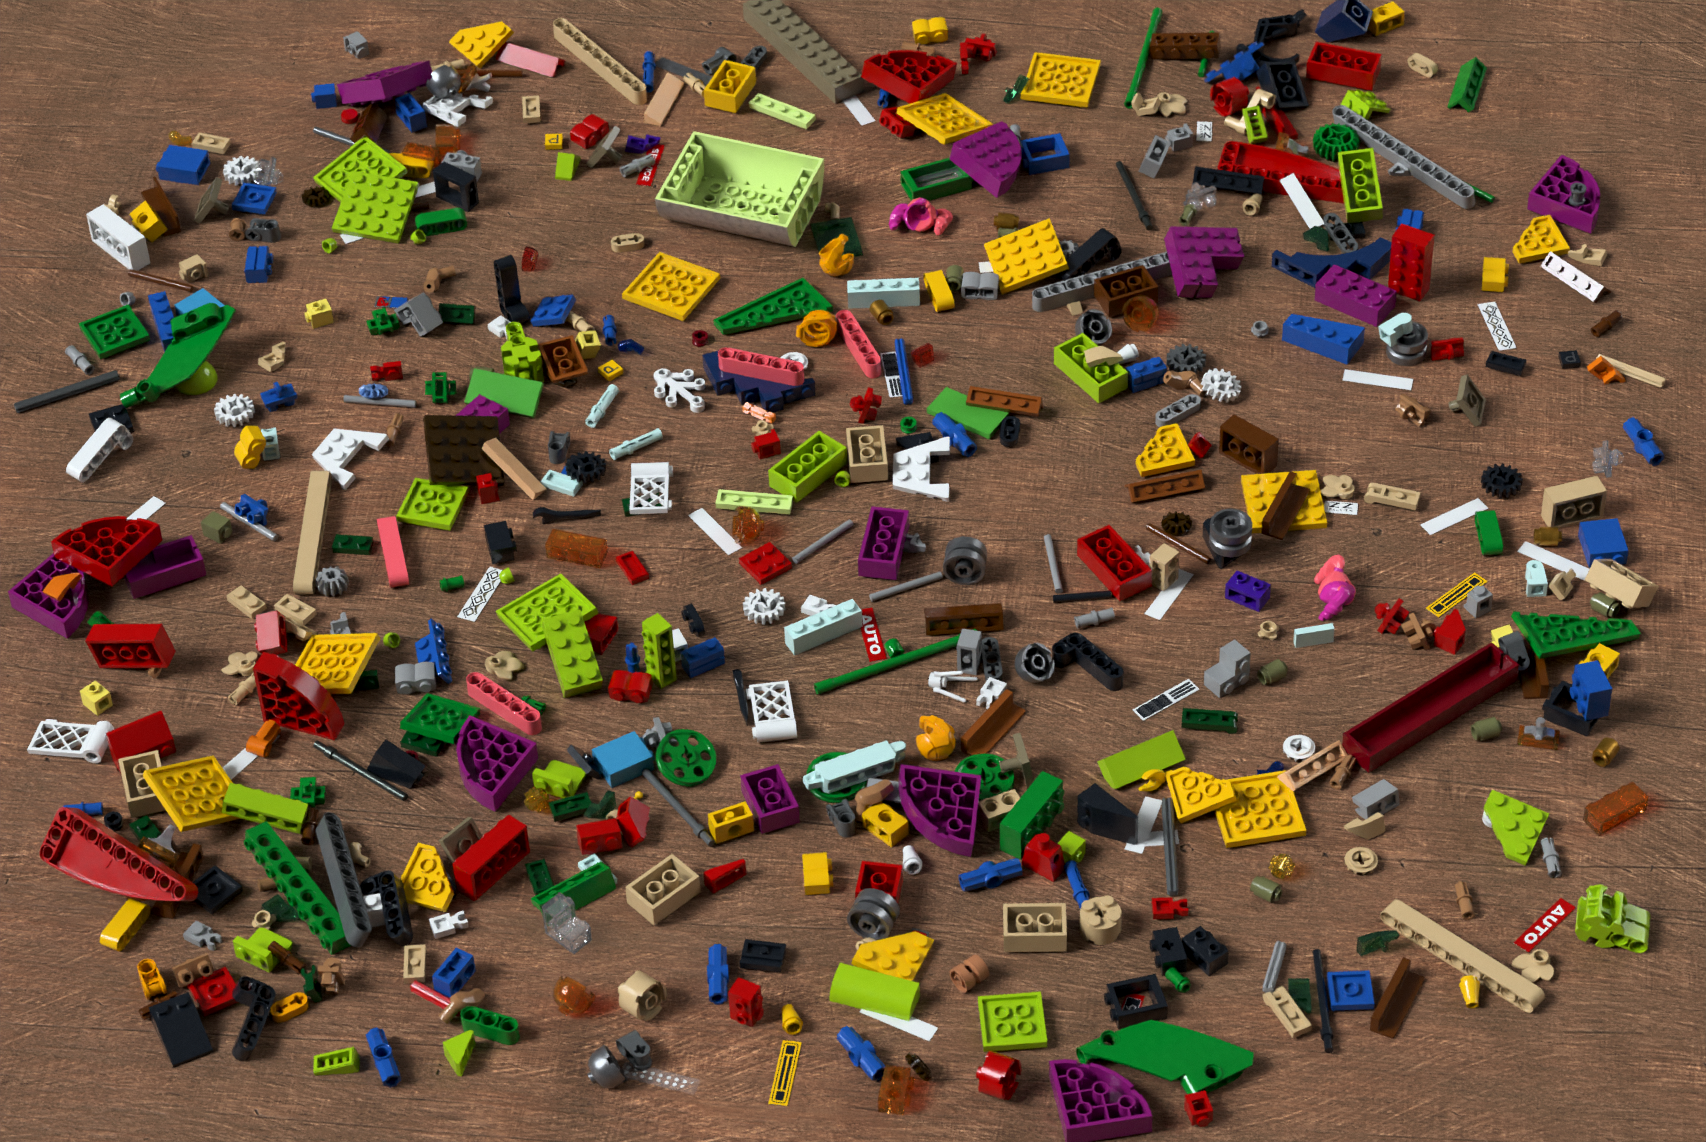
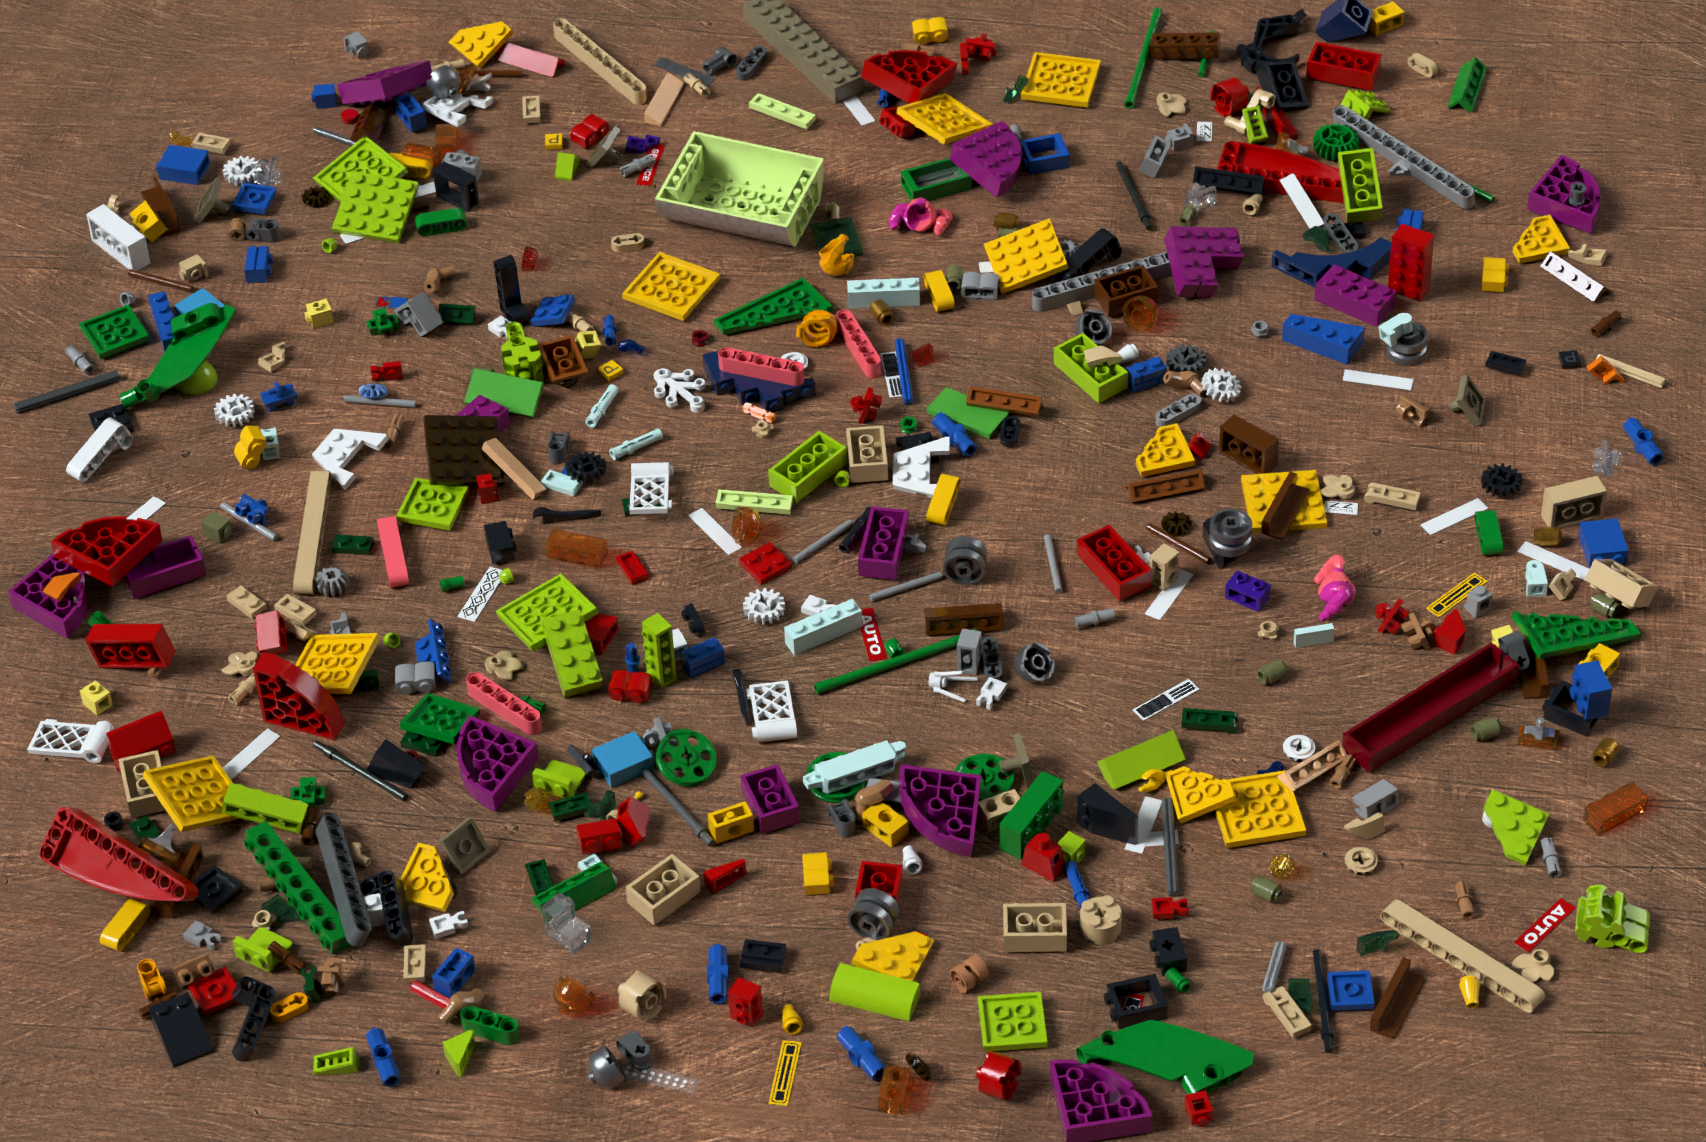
blue axle [63,802,103,815] -> none
orange piece [246,720,281,758] -> none
lime hinge [411,229,426,245] -> none
green piece [425,372,457,403] -> none
red brick [453,814,530,902] -> none
blue pin [642,51,656,93] -> none
yellow brick [704,60,756,113] -> none
red brick [751,429,781,460] -> none
white sticker [860,1009,938,1041] -> none
light orange helmet [916,715,956,761] -> none
blue piece [959,858,1023,892] -> none
dark orange panel [961,689,1025,756] -> none
black bar [1052,590,1111,603] -> none
black beam [1052,632,1124,691] -> none
tan bracket [1131,93,1161,116] -> none
black brick [1182,926,1229,976] -> none
blue bracket [1204,41,1264,83] -> none
light grey brick [1204,639,1251,698] -> none
red hips [1430,337,1464,361] -> none
white sticker [1478,302,1516,351] -> none
none -> black pin [839,507,871,553]
none -> yellow beam [926,473,961,526]

